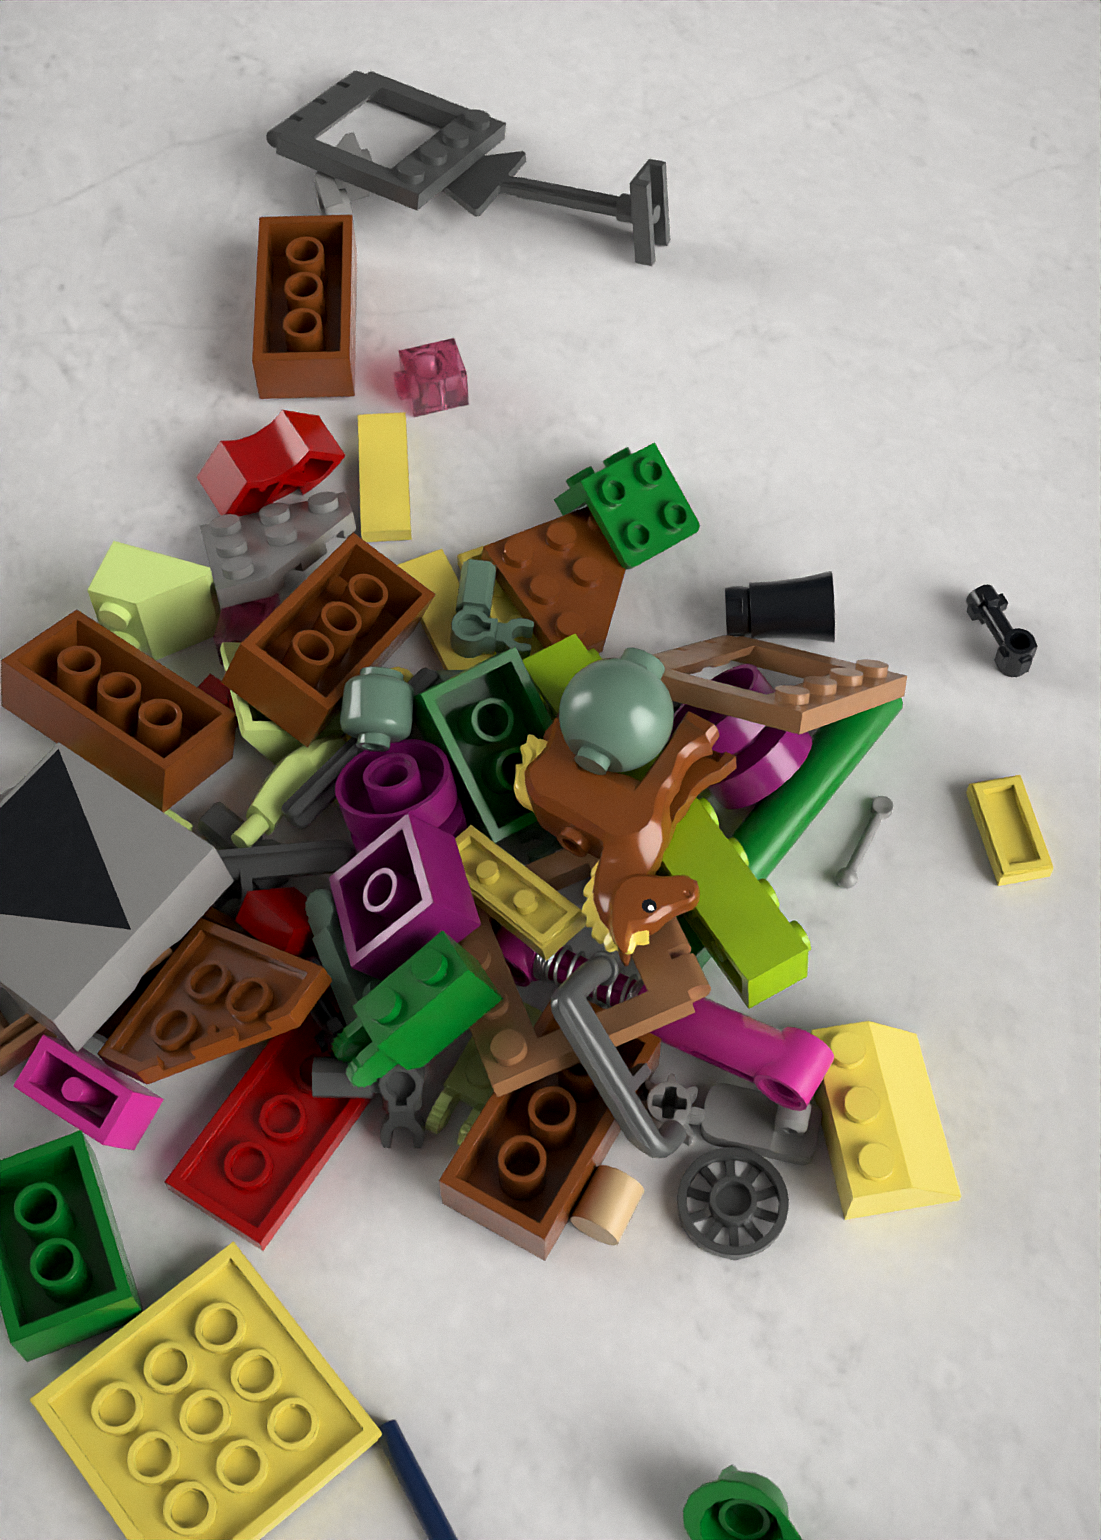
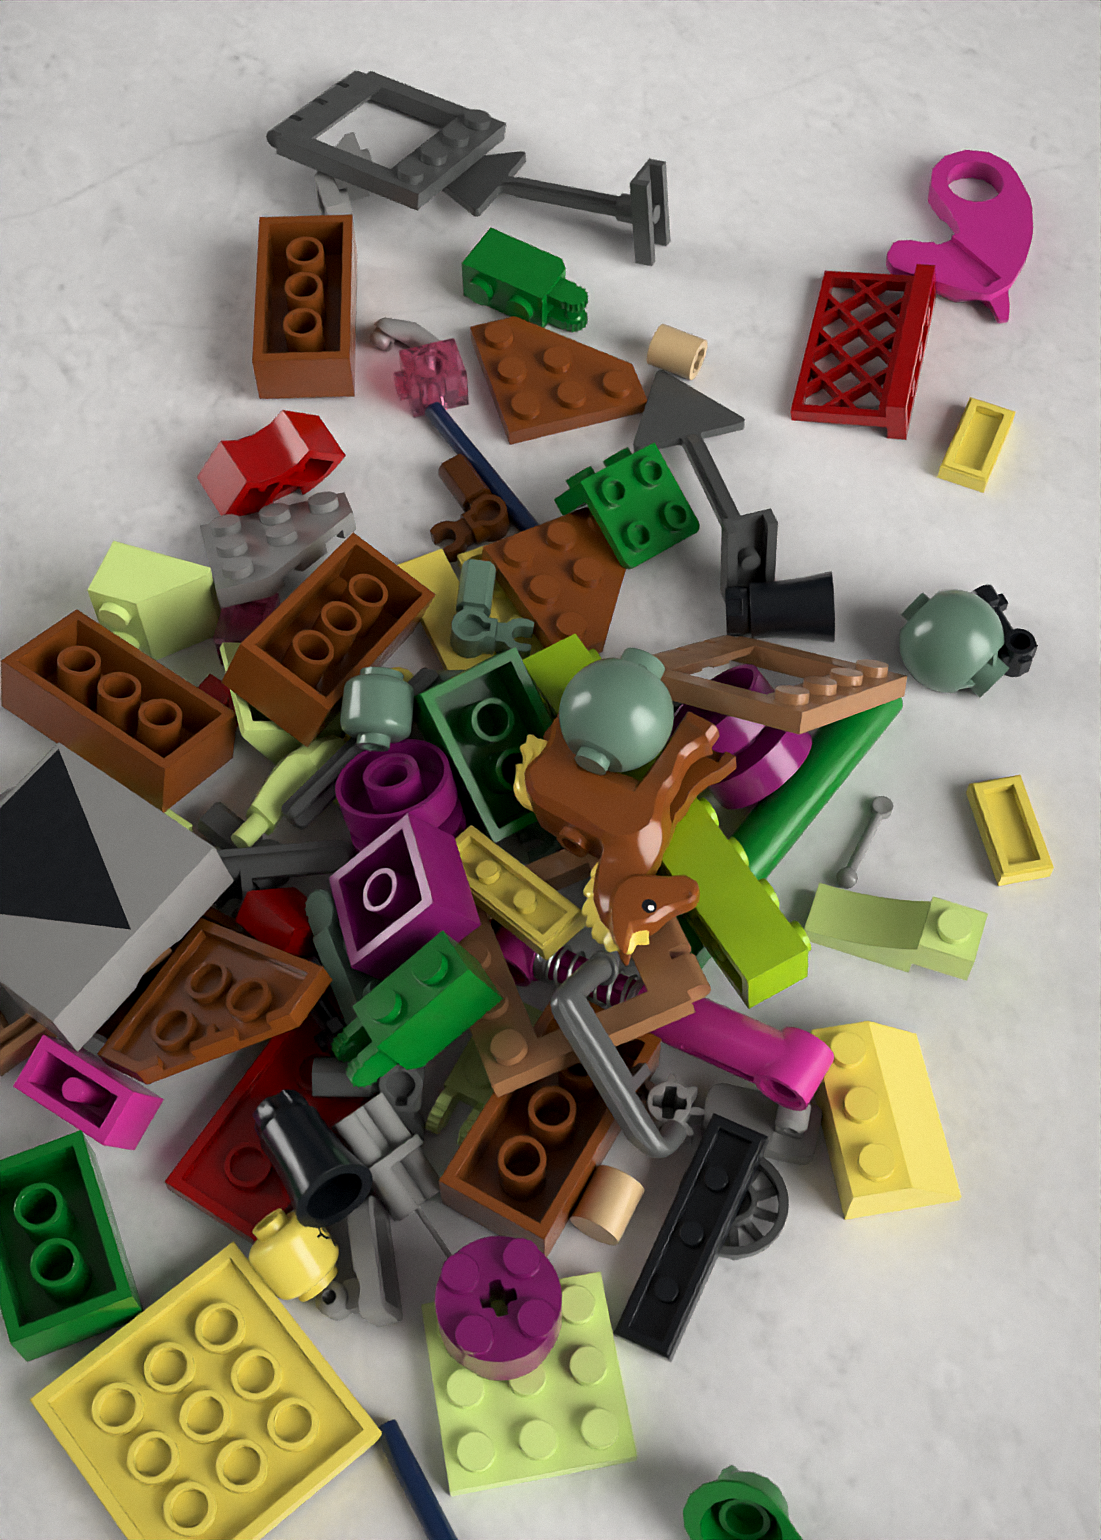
light yellow tile [357,412,412,542] -> none
none -> light yellow head [249,1208,339,1302]
none -> black plant [253,1089,373,1228]
none -> light grey piece [315,1196,403,1327]
none -> light grey piece [331,1092,452,1259]
none -> light grey arm [370,317,442,360]
none -> yellowish green plate [421,1271,637,1496]
none -> dark blue bar [425,402,540,532]
none -> reddish brown bar [430,453,510,563]
none -> magenta brick [435,1236,562,1381]
none -> green hinge [461,227,588,333]
none -> dark orange plate [470,316,647,445]
none -> black tile [614,1113,769,1362]
none -> dark grey piece [633,370,778,601]
none -> tan piece [647,324,708,380]
none -> red fence [791,264,936,440]
none -> yellowish green slope [804,883,988,981]
none -> dark pink animal [886,150,1033,324]
none -> sand green brick [899,589,1009,698]
none -> light yellow tile [937,397,1016,493]

